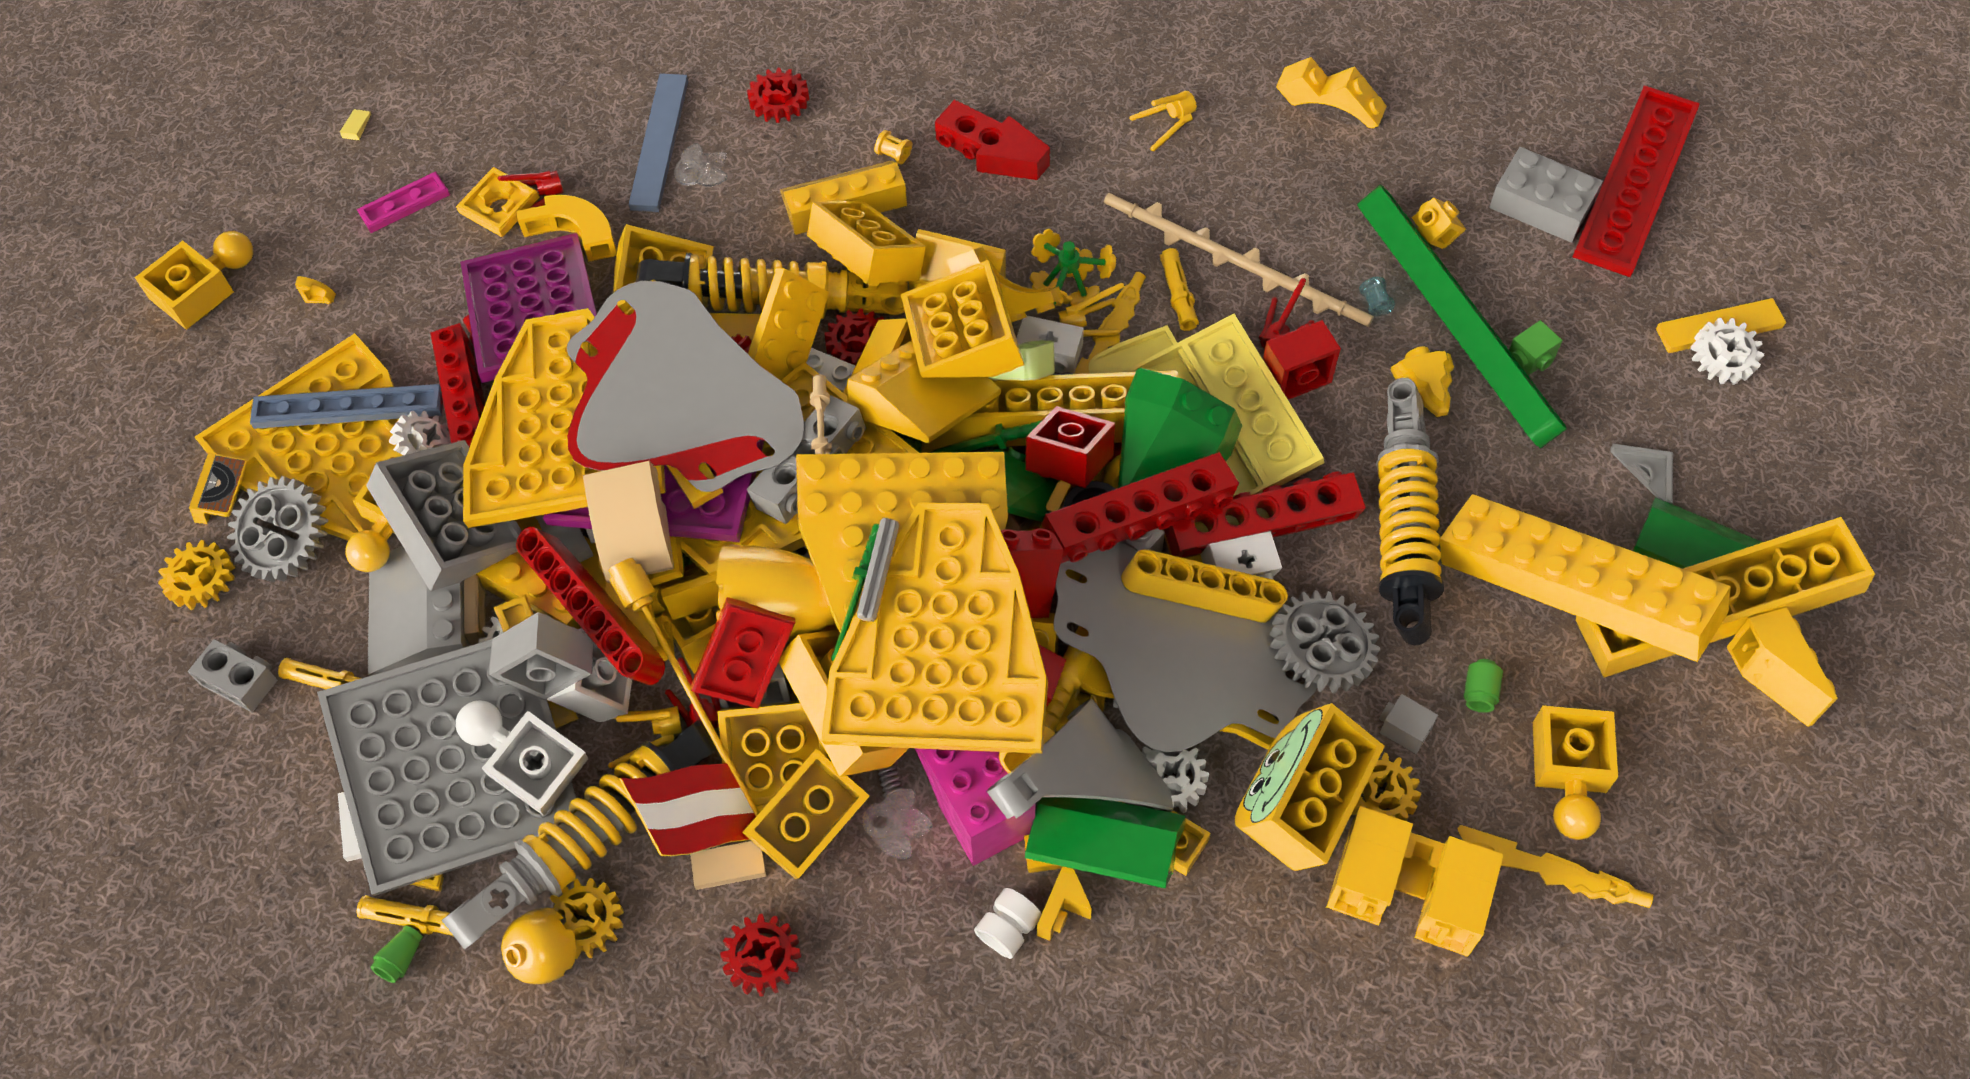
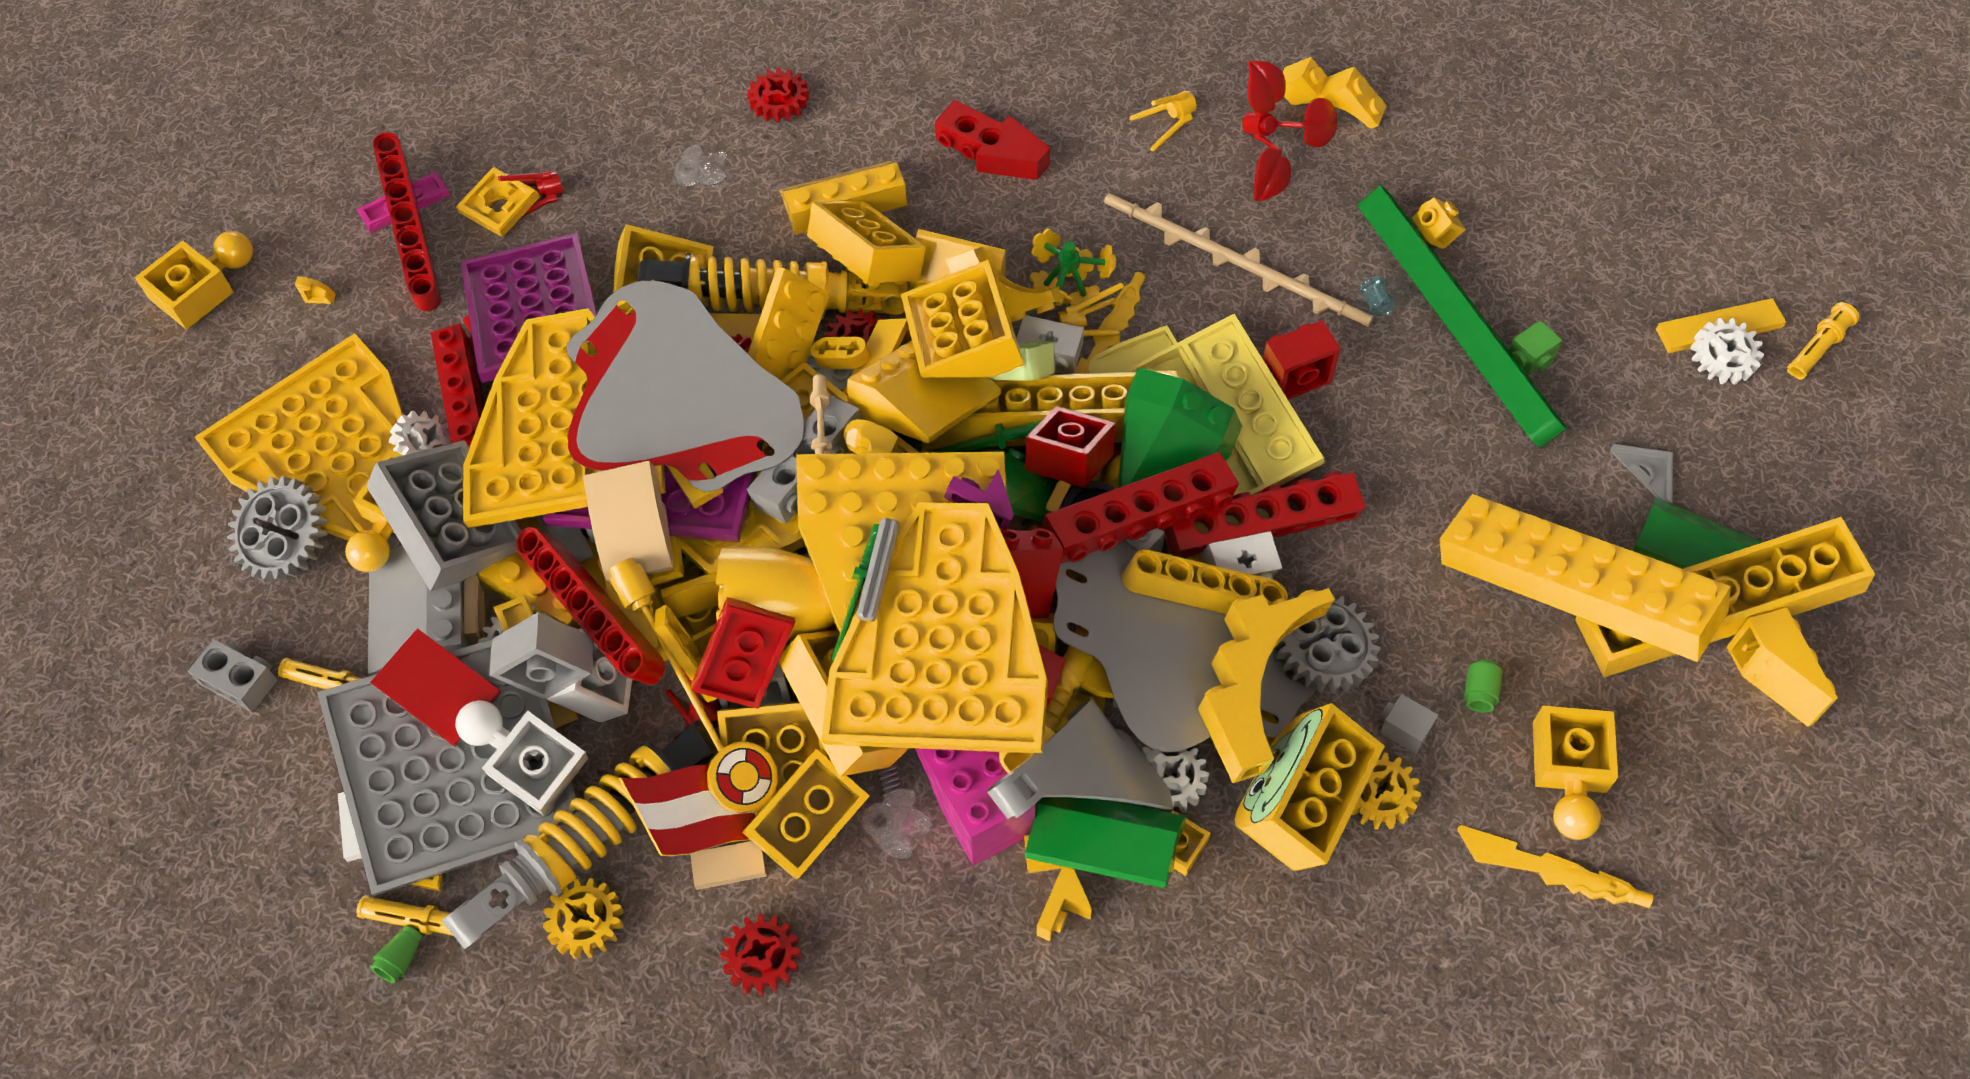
yellow gear [158,540,235,610] -> none
panel [189,453,248,524] -> none
sand blue tile [250,384,443,429] -> none
light yellow piece [340,109,371,140] -> none
yellow cylinder [501,908,577,984] -> none
yellow arch [516,195,617,262] -> none
yellow plant [608,706,682,769] -> none
sand blue tile [629,73,689,212] -> none
yellow bush [874,130,912,164] -> none
white wheel [974,888,1042,959] -> none
yellow pin [1160,248,1199,331] -> none
red plant [1259,278,1314,349] -> none
yellow piece [1326,806,1504,956] -> none
piece [1376,378,1444,645] -> none
yellow rock [1390,346,1454,417] -> none
light grey brick [1489,147,1603,243] -> none
red plate [1572,85,1700,278] -> none
none -> red tile [370,628,501,747]
none -> red beam [373,132,441,311]
none -> yellow tile [654,605,718,703]
none -> tile [707,741,778,813]
none -> yellow beam [810,337,871,369]
none -> yellow rock [843,419,898,454]
none -> magenta slope [944,470,1014,529]
none -> yellow arch [1198,588,1335,784]
none -> red plant [1242,61,1338,201]
none -> yellow pin [1787,302,1860,380]

